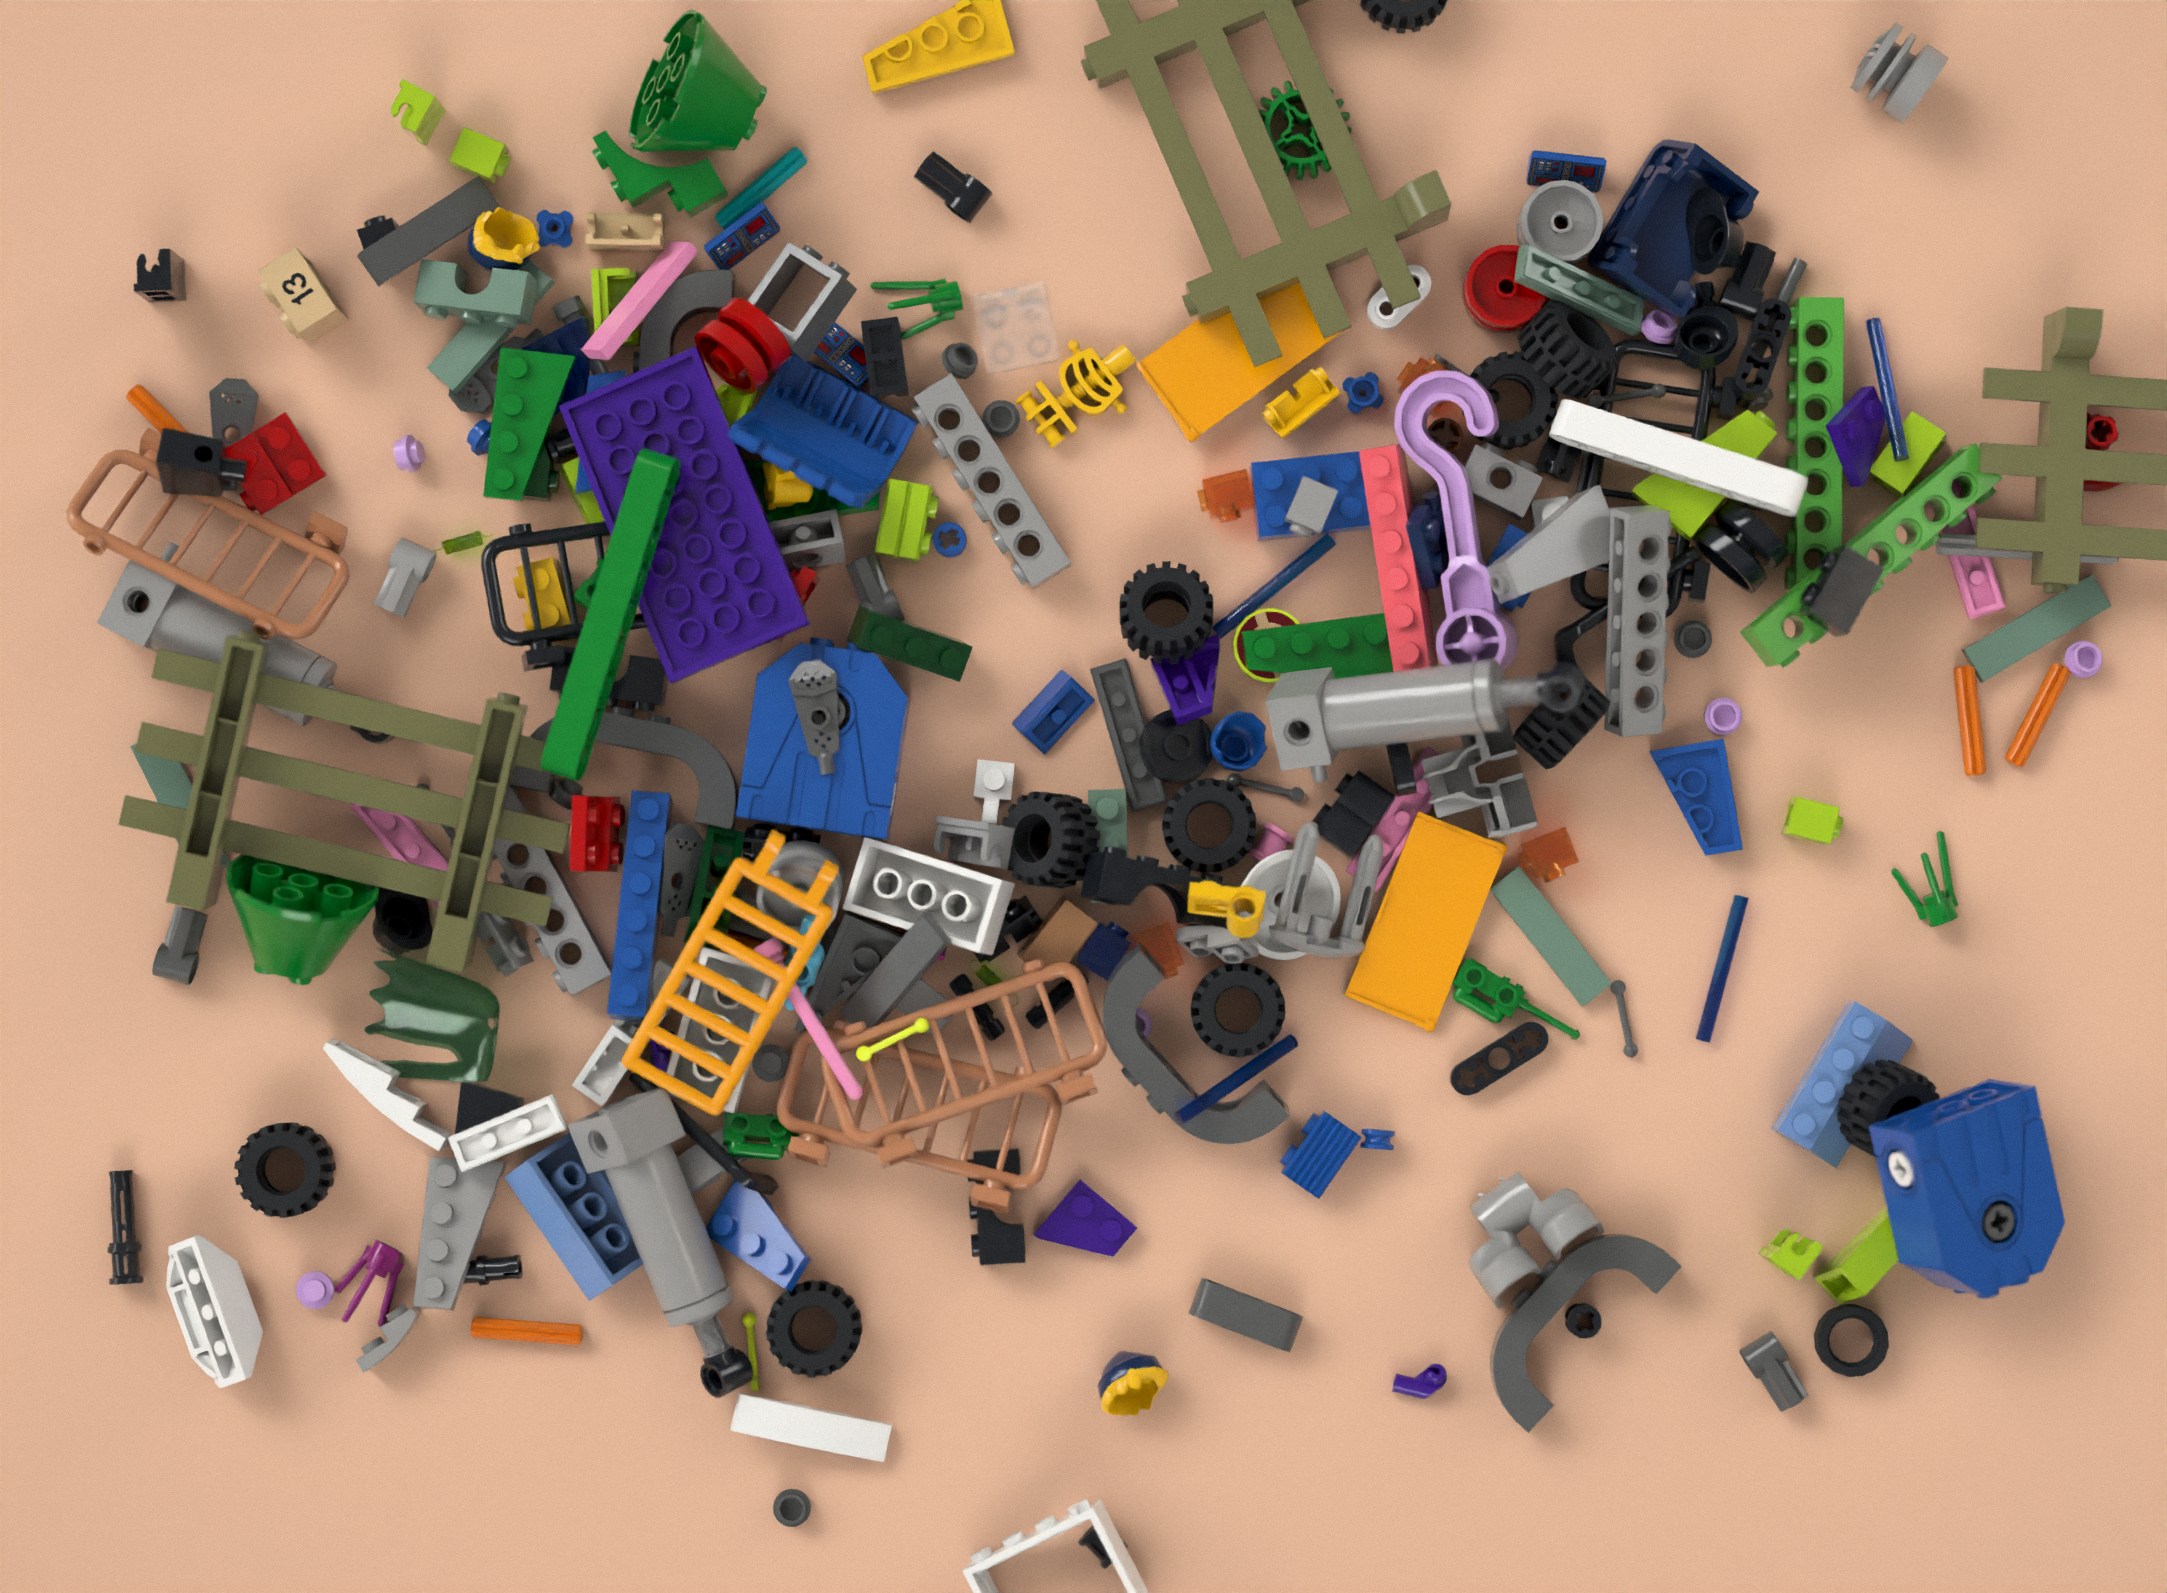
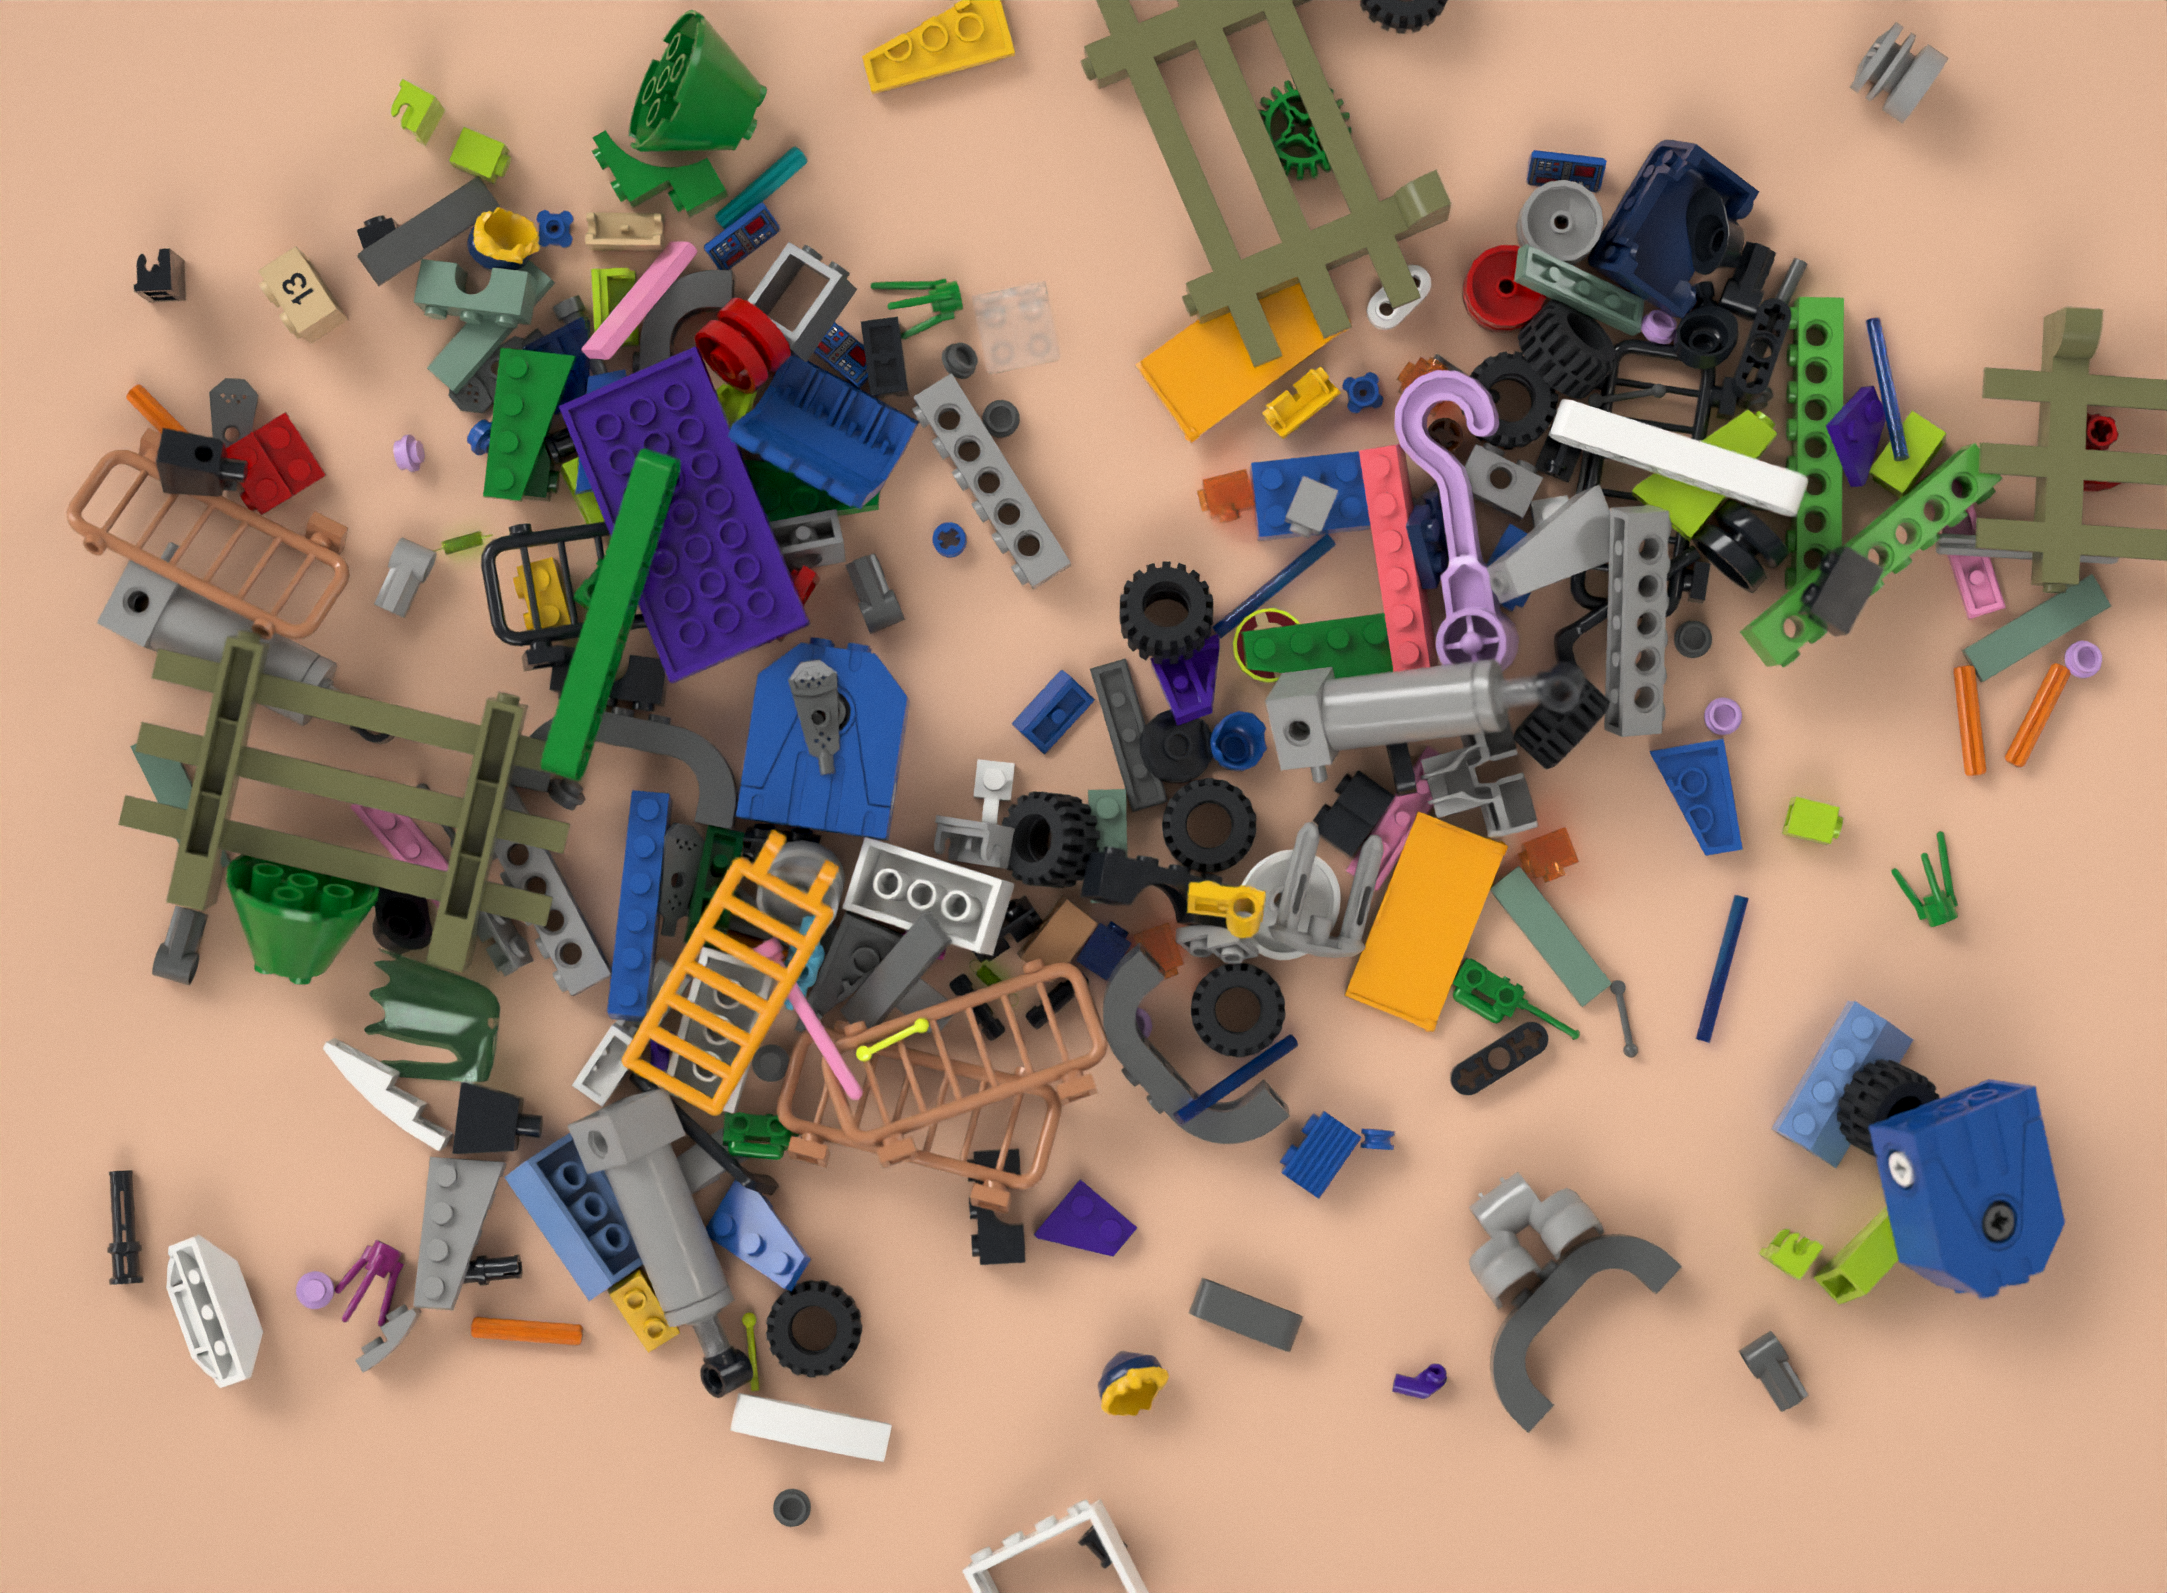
black tyre [234,1122,336,1218] -> none
white tile [448,1094,568,1172] -> none
red plate [570,795,625,872] -> none
yellow piece [762,462,813,510] -> none
dark green brick [846,605,972,682] -> none
lime brick [875,478,939,563] -> none
black piece [914,151,993,223] -> none
yellow torso [1015,340,1136,449] -> none
dark grey hinge [1227,773,1304,802] -> none
bright pink bush [1247,822,1295,862] -> none
black bush [1565,1303,1602,1339] -> none
black tyre [1814,1304,1889,1377] -> none
none -> yellow plate [607,1268,680,1353]

